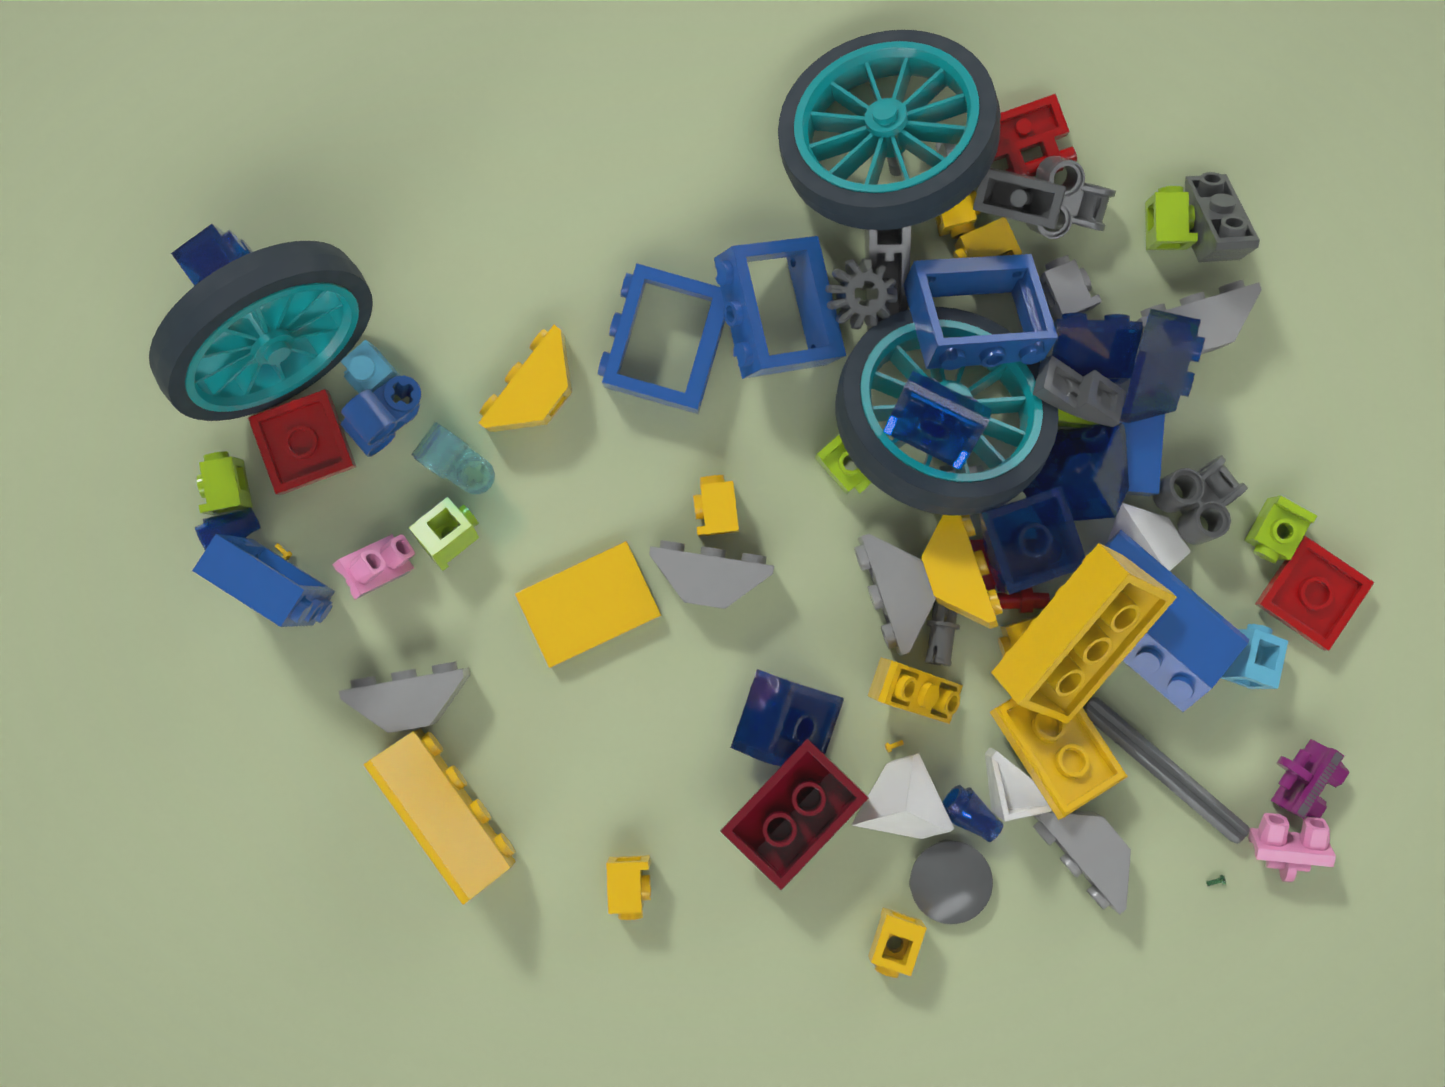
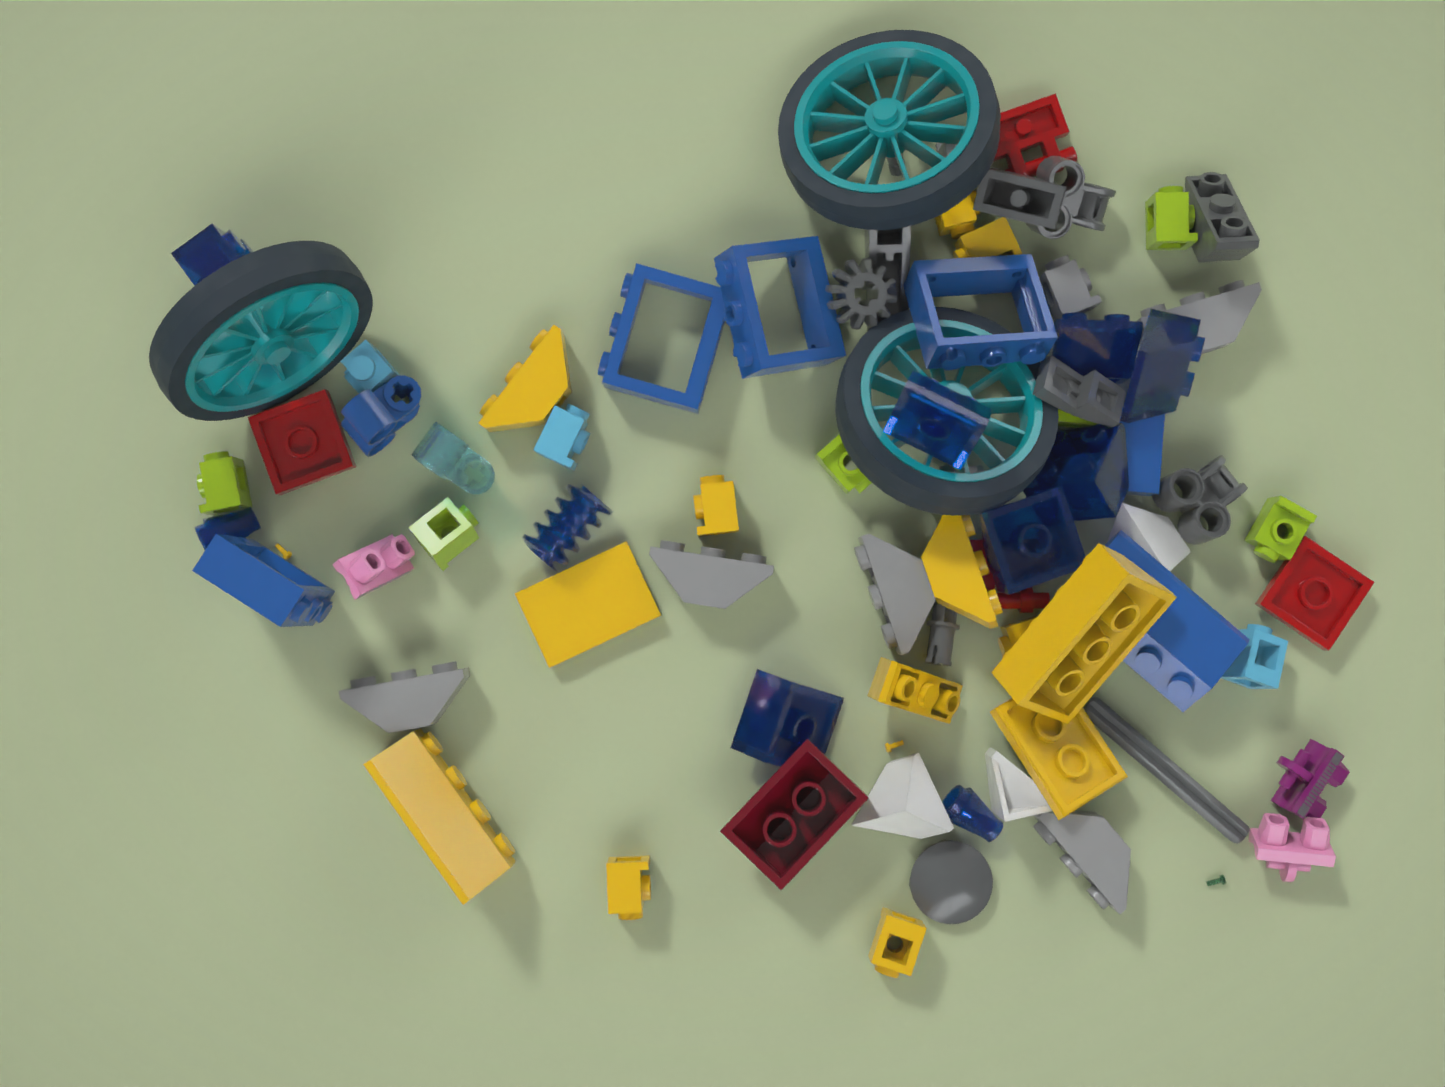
none -> clear blue piece [522,484,613,572]
none -> medium azure brick [533,404,590,471]

